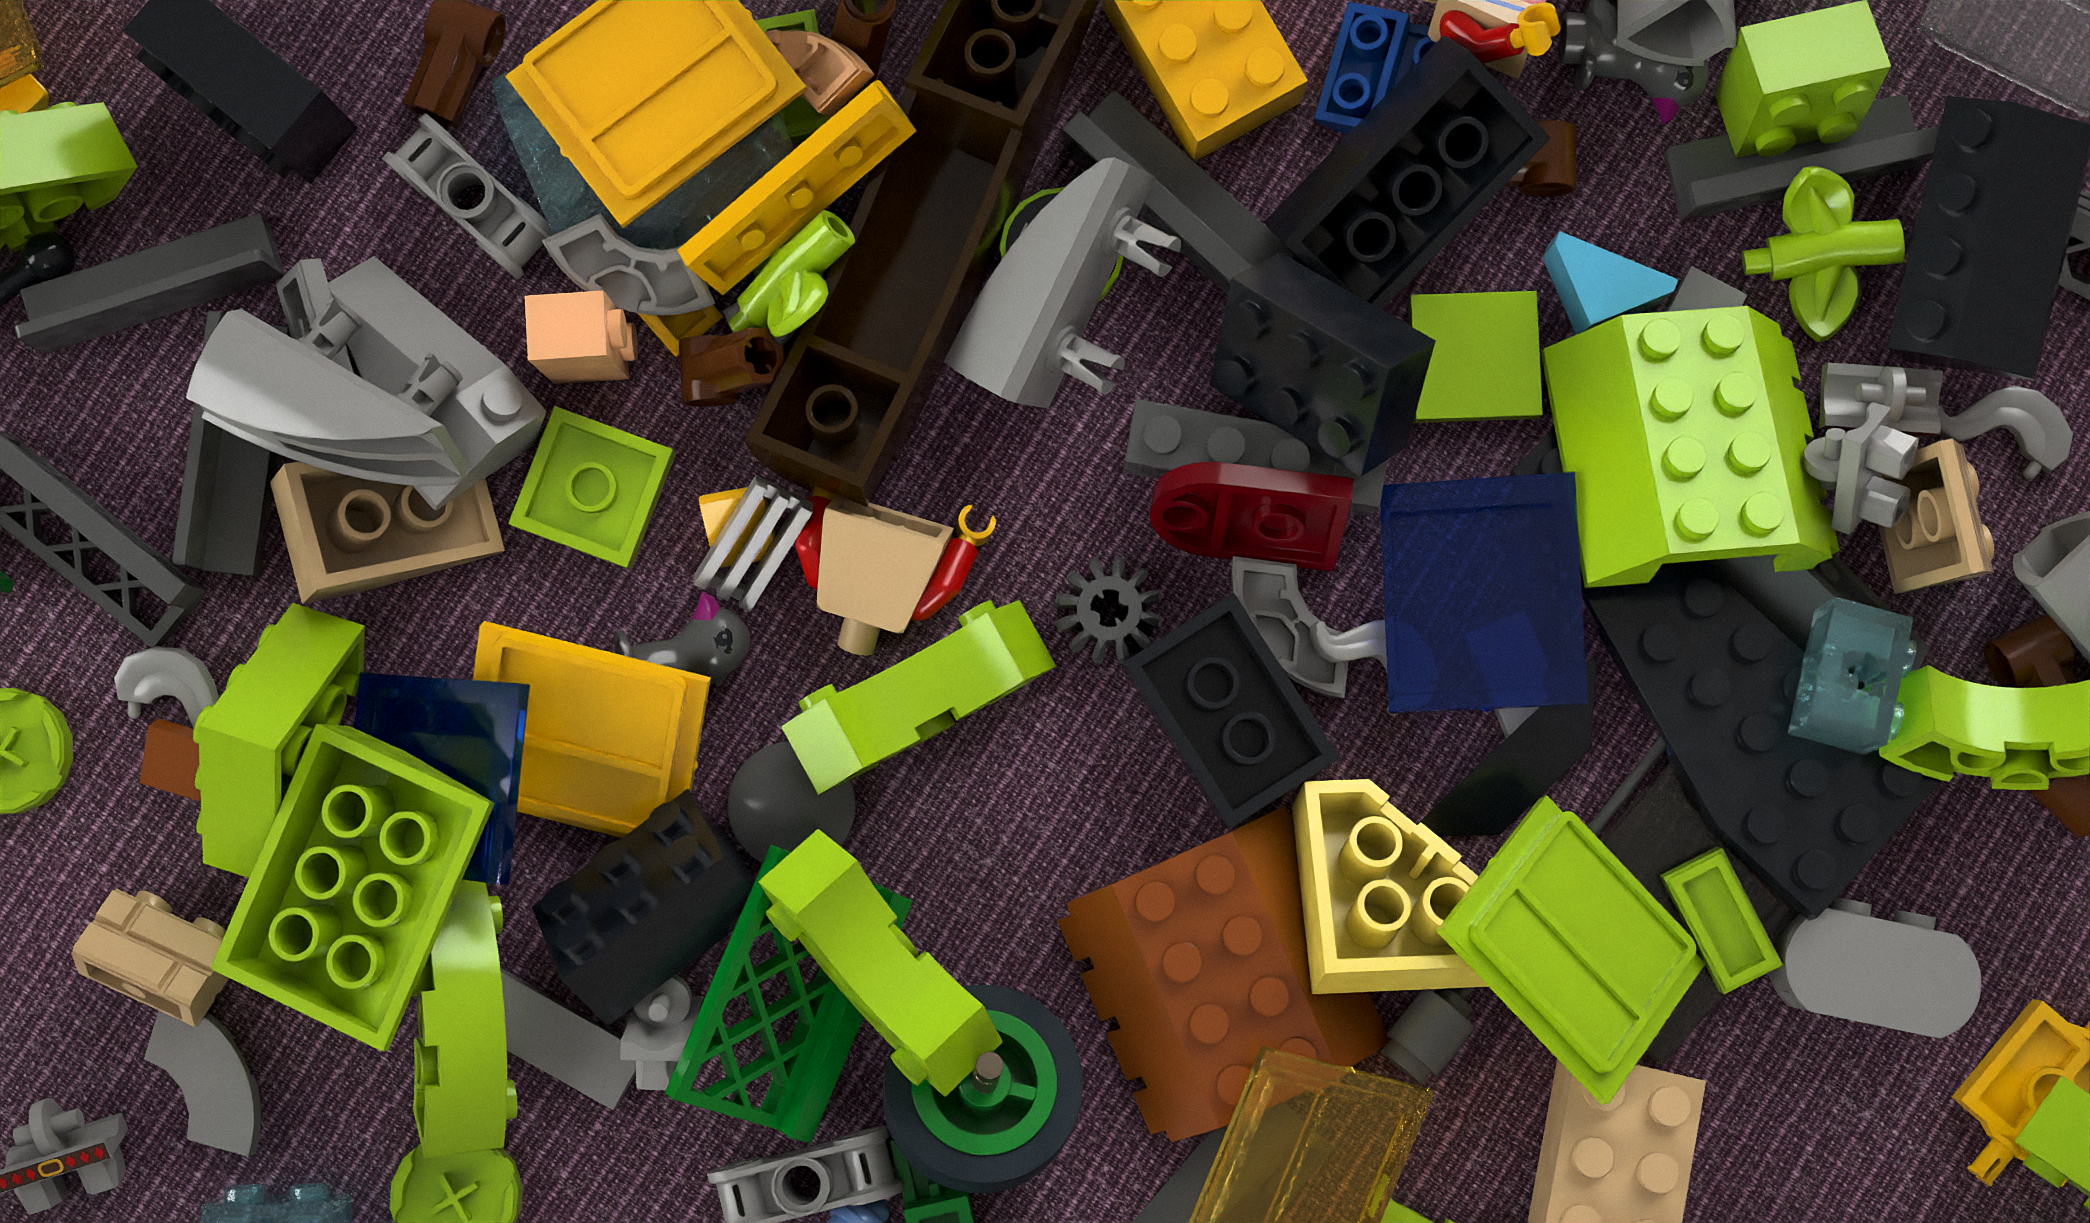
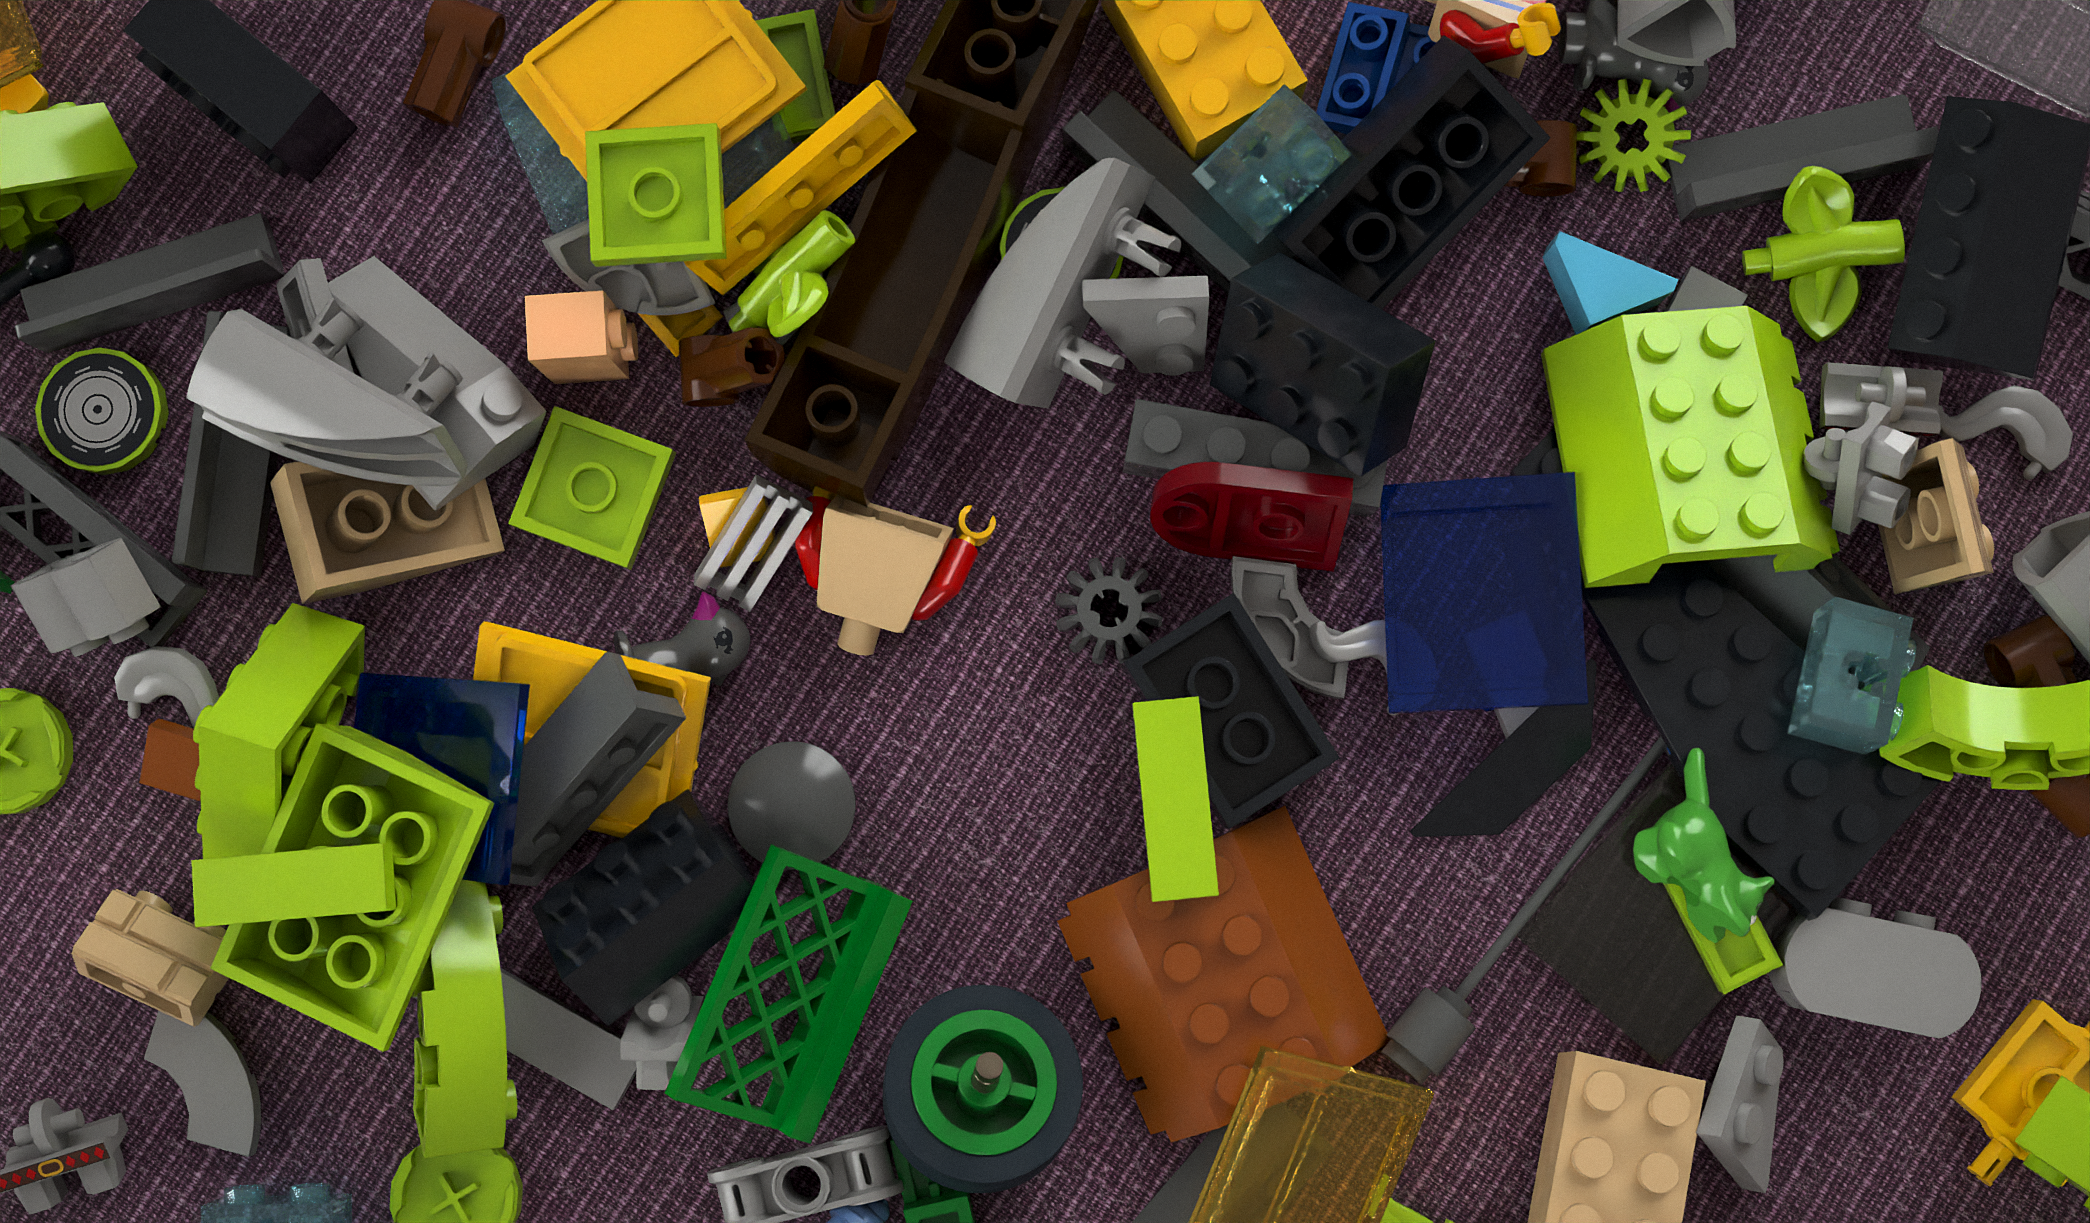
light grey piece [382,112,558,281] -> none
lime brick [758,829,1003,1097] -> none
light nougat tile [764,29,875,117] -> none
lime brick [781,600,1056,795] -> none
light yellow brick [1292,779,1489,994] -> none
lime tile [1408,291,1543,423] -> none
lime piece [1436,795,1706,1105] -> none
lime brick [1714,0,1891,158] -> none
none -> light grey brick [11,538,161,657]
none -> tile [35,347,169,475]
none -> lime tile [191,842,396,928]
none -> dark grey panel [474,652,686,887]
none -> lime plate [585,123,727,267]
none -> light grey wing [1082,276,1209,376]
none -> lime tile [1132,696,1219,902]
none -> clear light blue brick [1191,84,1352,244]
none -> lime gear [1577,78,1691,192]
none -> bright green animal [1633,748,1775,943]
none -> light grey wing [1696,1015,1784,1193]

